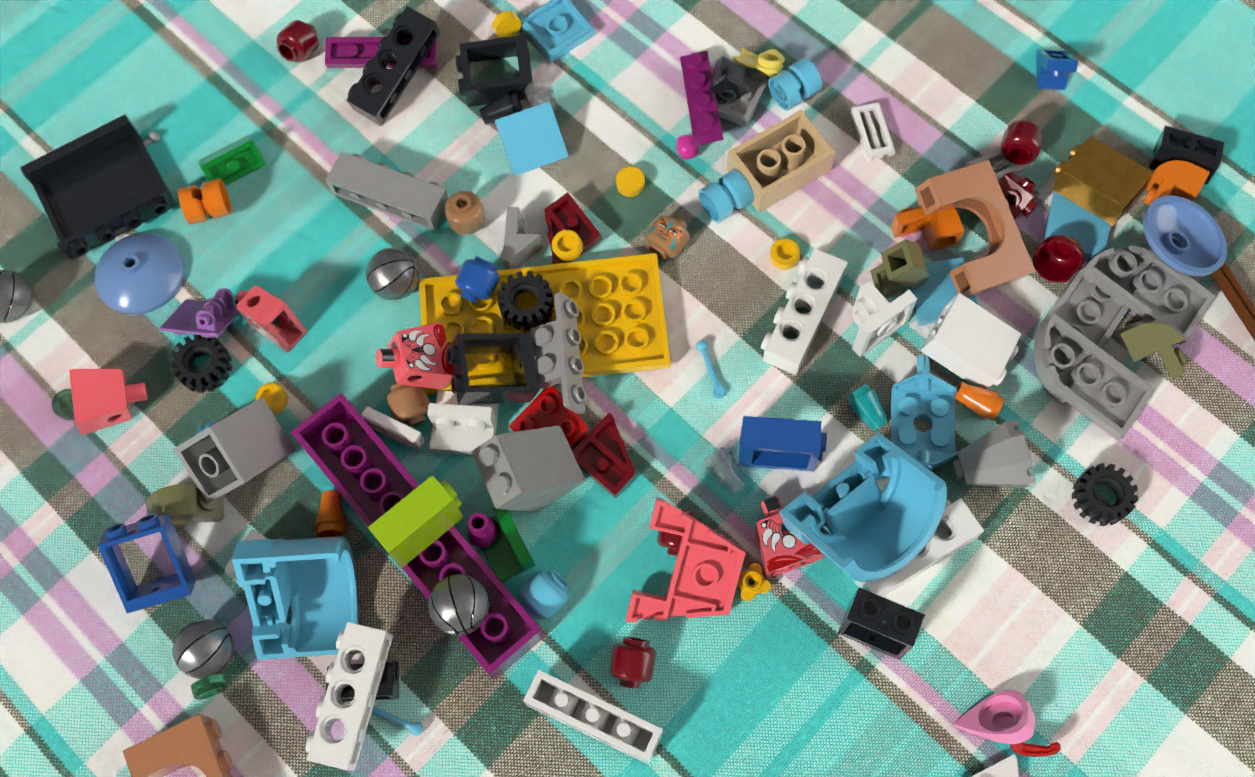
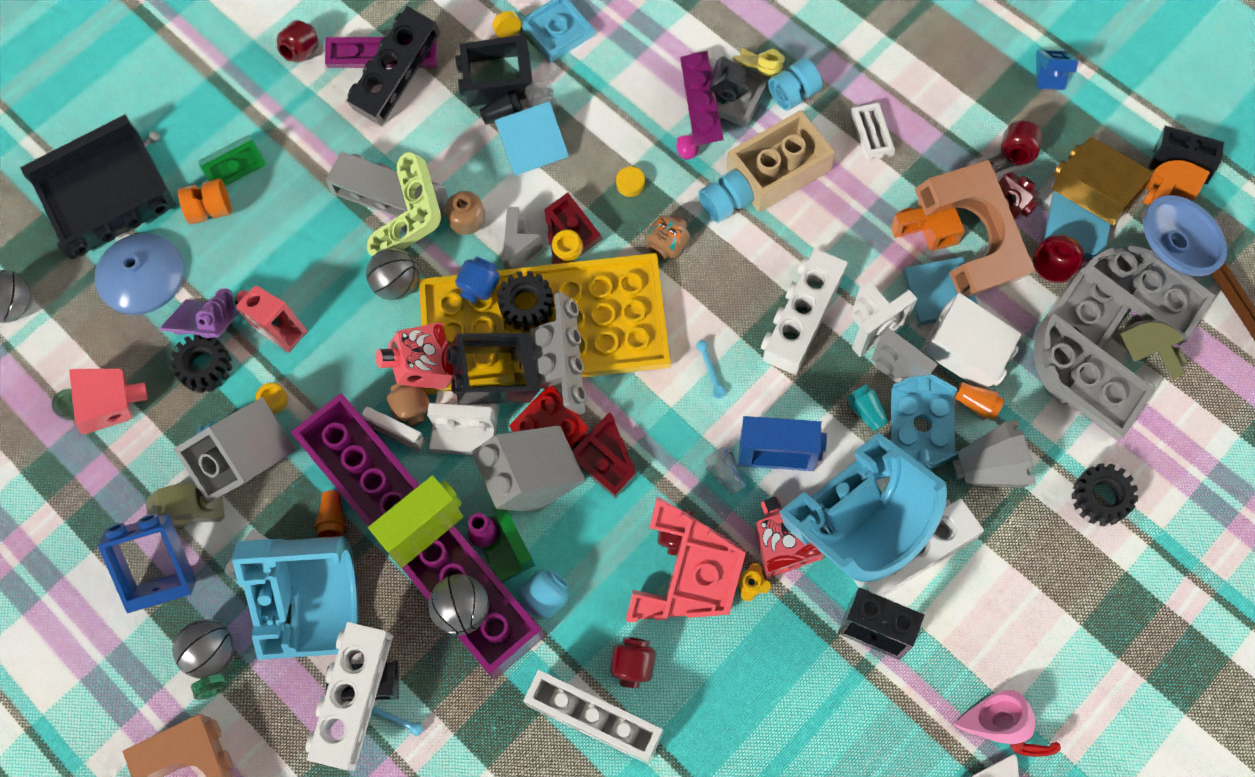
yellow tile [770,238,800,270] -> none
olive brick [870,239,929,299] -> none
none -> yellowish green beam [367,152,441,256]
none -> light grey wing [872,327,938,378]

